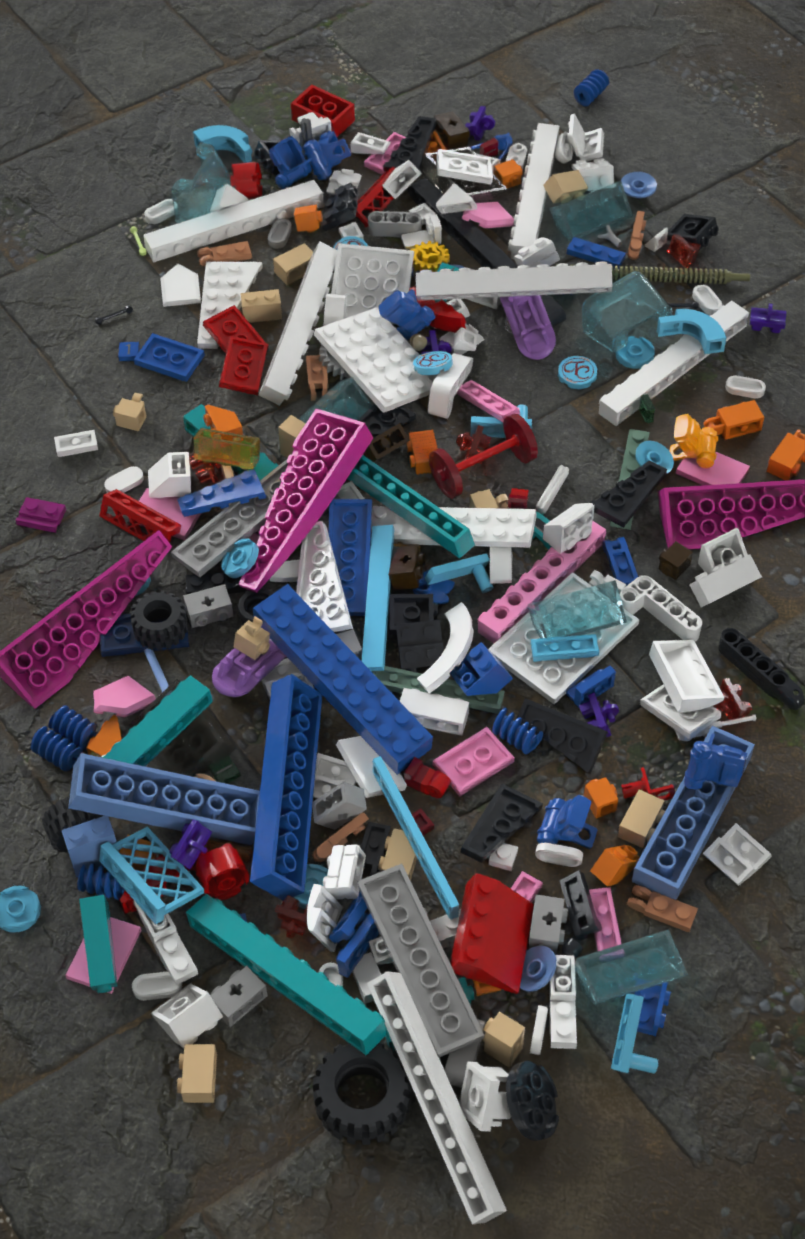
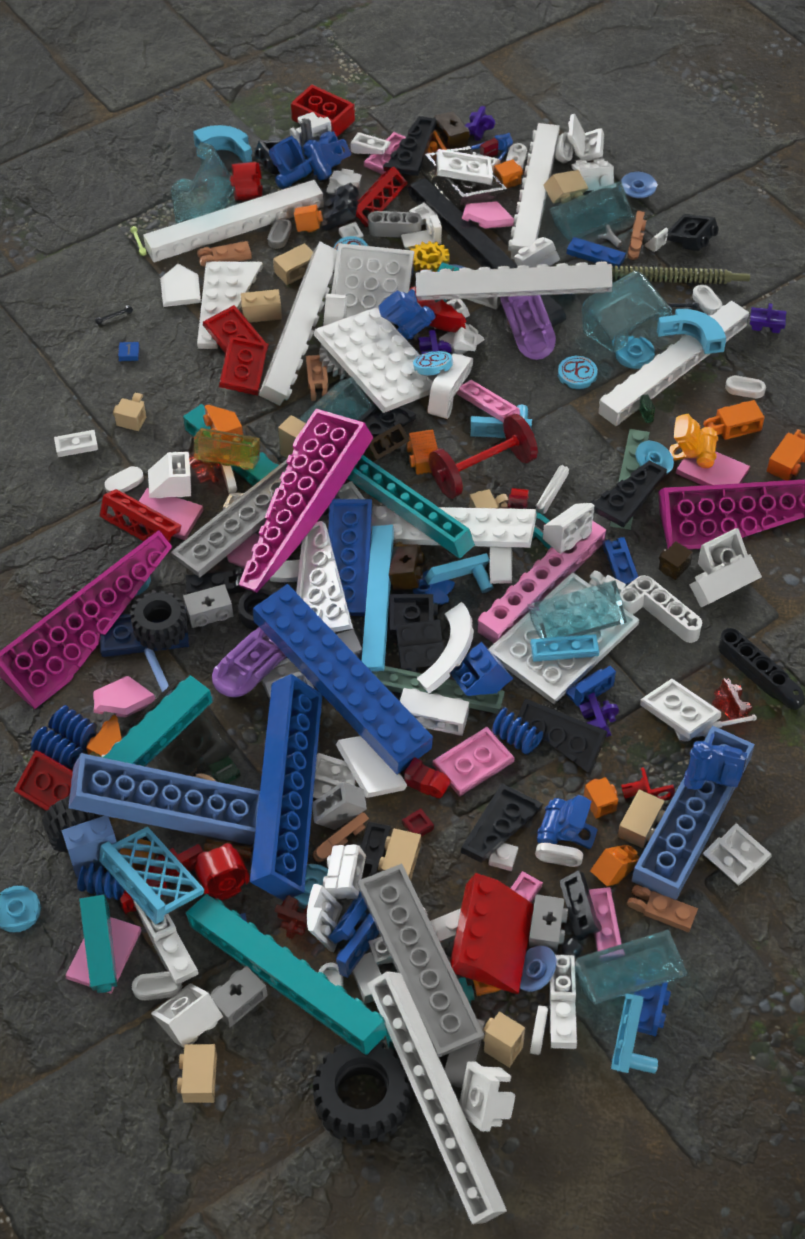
magenta plate [15,497,66,533] -> none
blue plate [134,333,205,382] -> none
white tile [145,199,179,224] -> none
dark purple hips [169,819,212,869] -> none
blue wing [177,469,266,517] -> none
white slope [210,184,249,213] -> none
medium azure tile [221,538,259,578] -> none
tan brick [234,616,270,660] -> none
medium azure tile [373,756,459,920] -> none
white slope [383,160,422,199] -> none
dark tan hinge [410,334,427,351] -> none
white slope [436,183,477,214] -> none
clear red hips [456,425,491,464] -> none
black tile [506,1060,559,1141] -> none
blue piece [574,70,609,106] -> none
white slope [649,640,724,713] -> none
clear red slope [667,234,701,268] -> none
none -> red tile [14,750,73,811]

